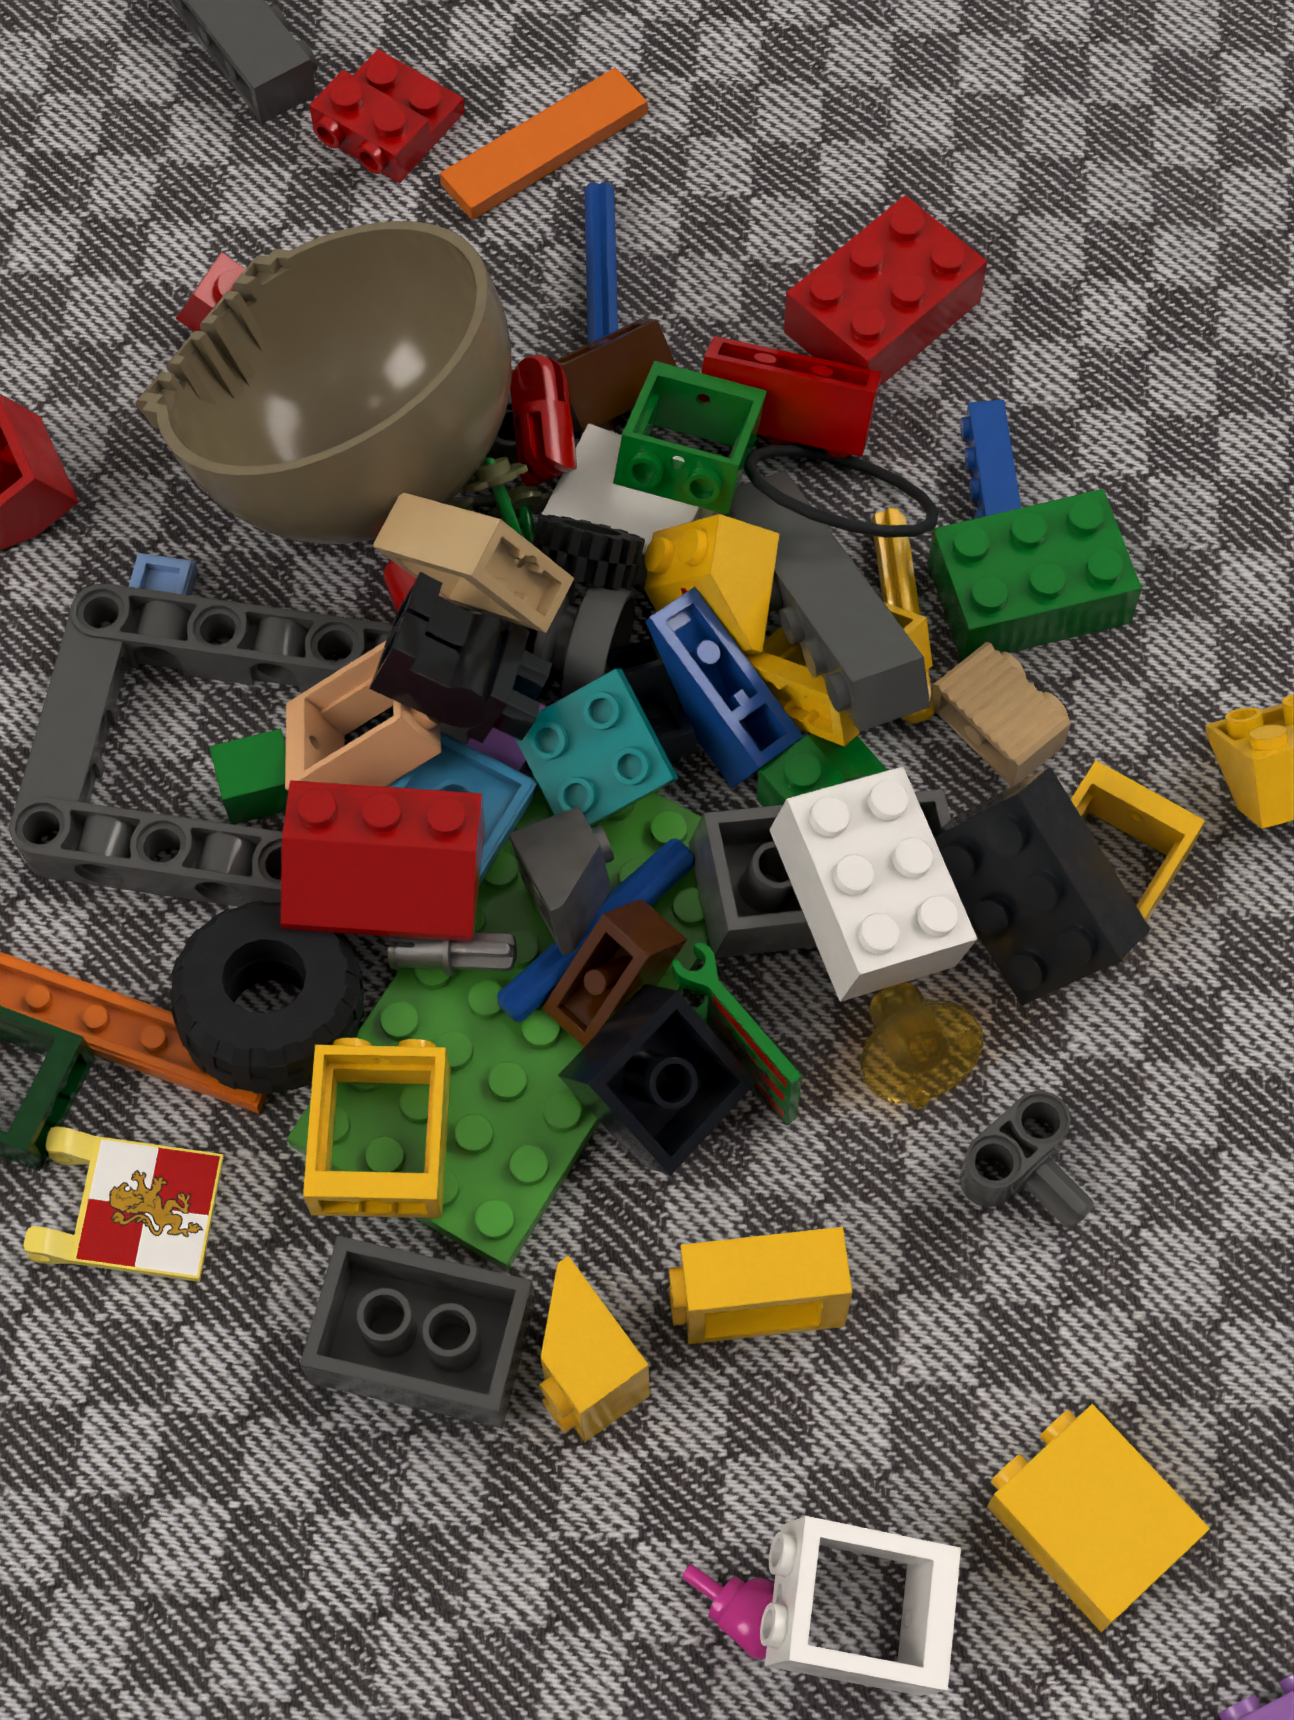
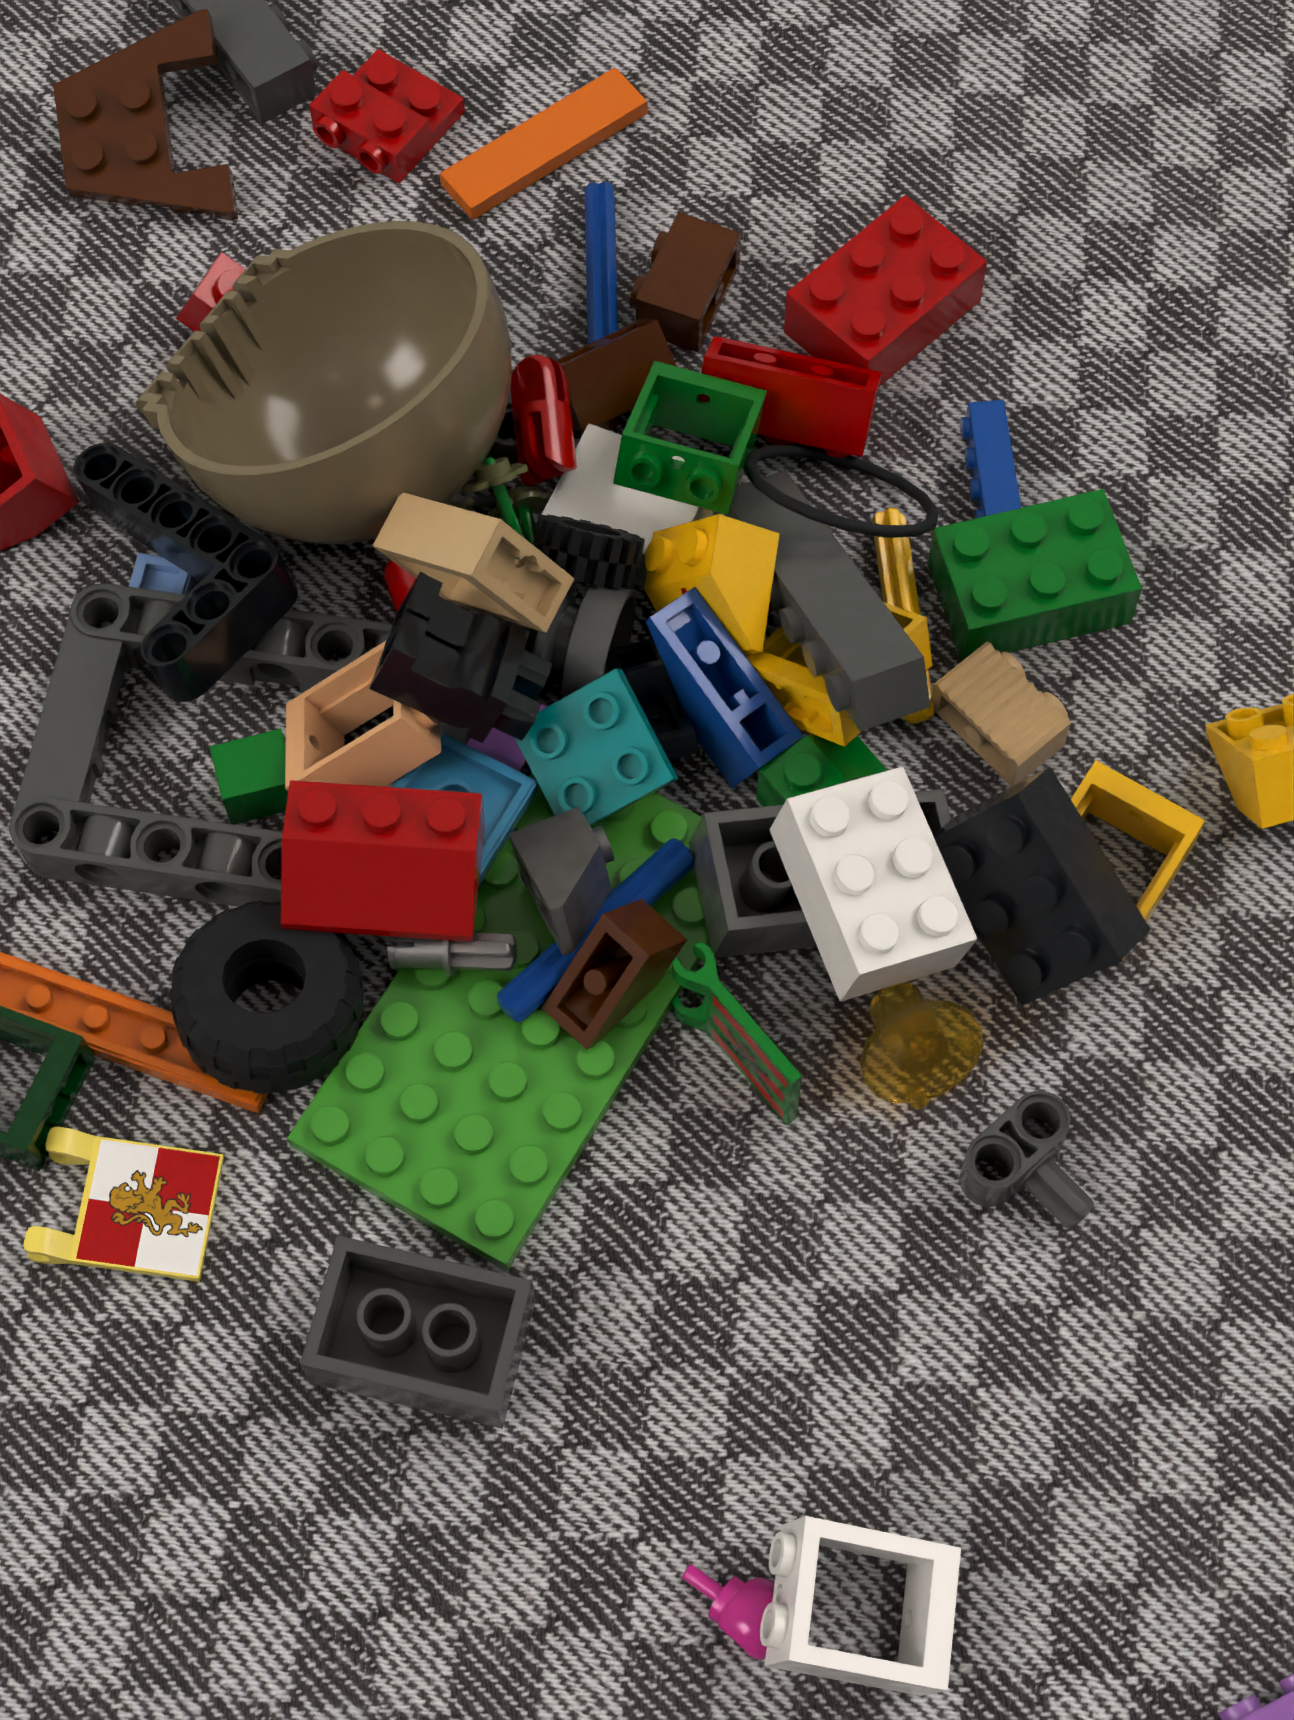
yellow window [303,1038,451,1218] -> none
yellow slope [539,1255,650,1443] -> none
black brick [558,984,757,1176] -> none
yellow window [669,1227,852,1344] -> none
yellow brick [987,1404,1210,1633] -> none
none -> reddish brown wing [53,9,238,220]
none -> black beam [73,443,298,702]
none -> reddish brown brick [630,212,741,352]

